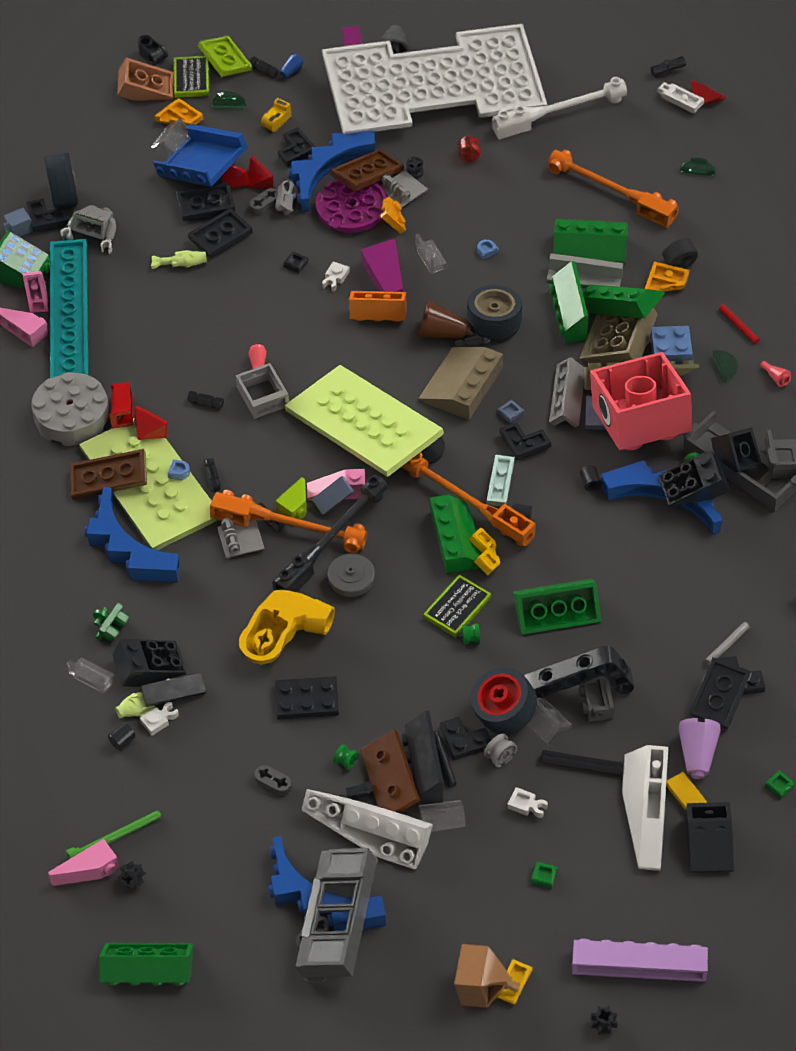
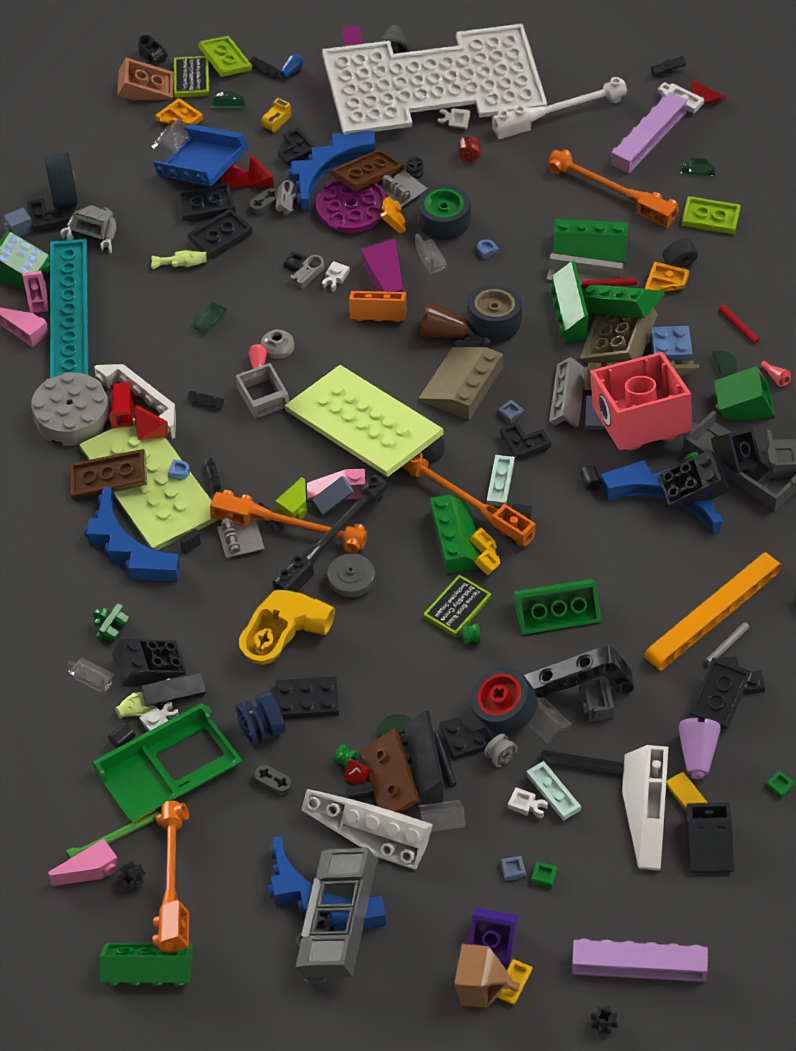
none -> green piece [92,703,243,823]
none -> white slope [94,364,176,439]
none -> orange bar [153,801,189,953]
none -> black tile [180,529,201,555]
none -> clear green tile [191,301,227,334]
none -> dark blue wheel [235,692,286,745]
none -> light grey piece [261,329,295,359]
none -> light grey piece [290,255,325,289]
none -> red slope [343,759,371,785]
none -> clear green tile [377,714,413,738]
none -> black wheel [417,184,471,239]
none -> white plate [438,108,470,129]
none -> dark purple slope [468,907,519,965]
none -> sand blue tile [500,856,526,881]
none -> light aqua plate [526,761,581,821]
none -> red bar [582,278,637,288]
none -> lavender brick [611,92,687,174]
none -> light orange beam [644,552,782,671]
none -> lime tile [681,196,741,235]
none -> green slope [713,366,775,421]

